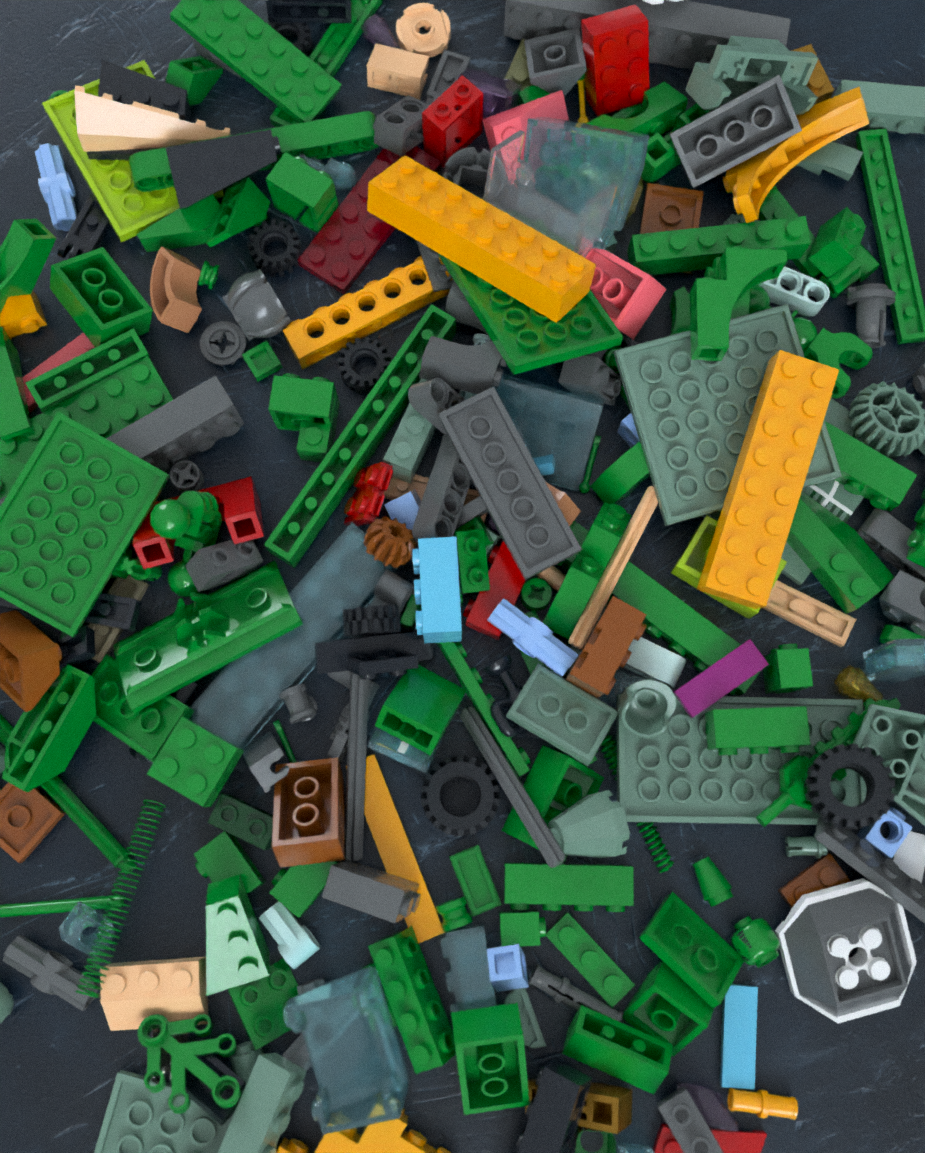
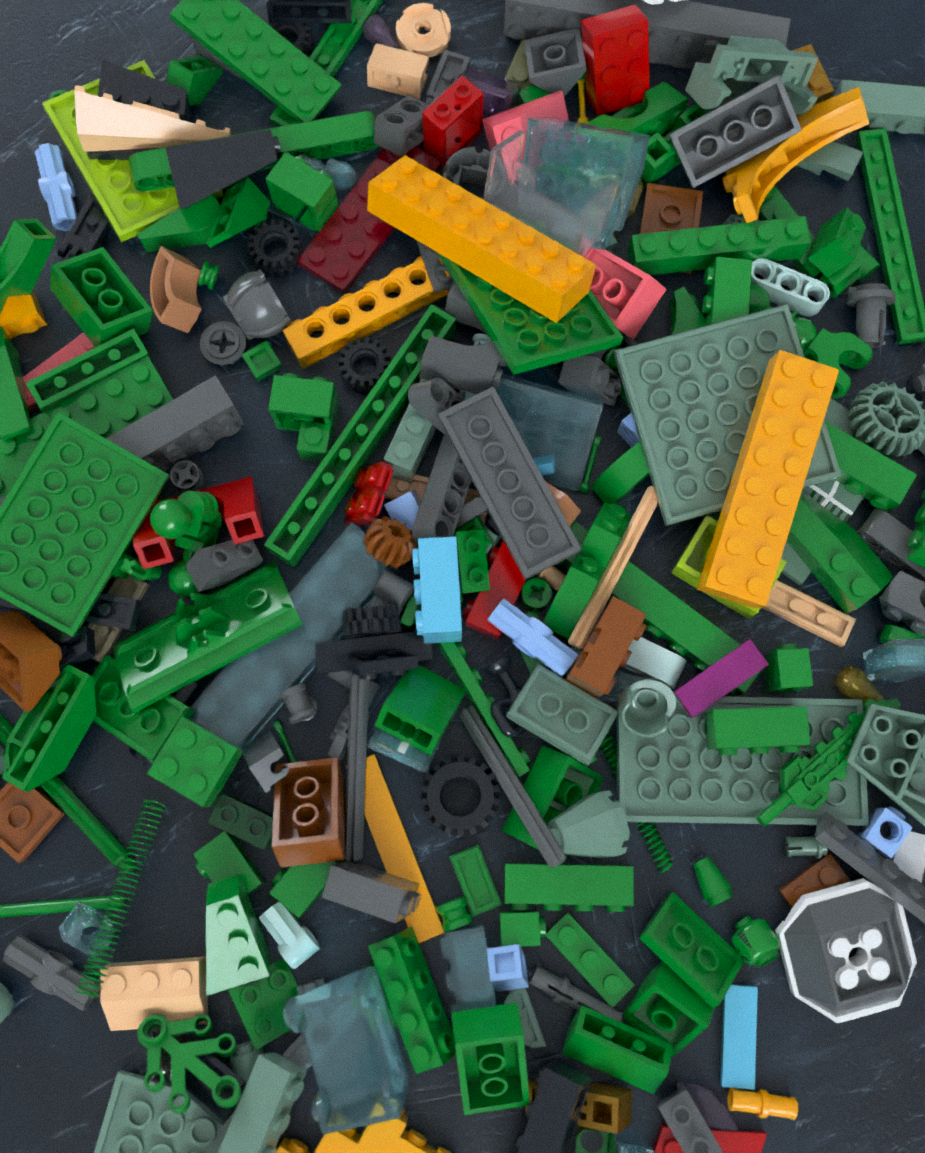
green arch [689,246,787,361] -> none
black tyre [804,744,895,830] -> none

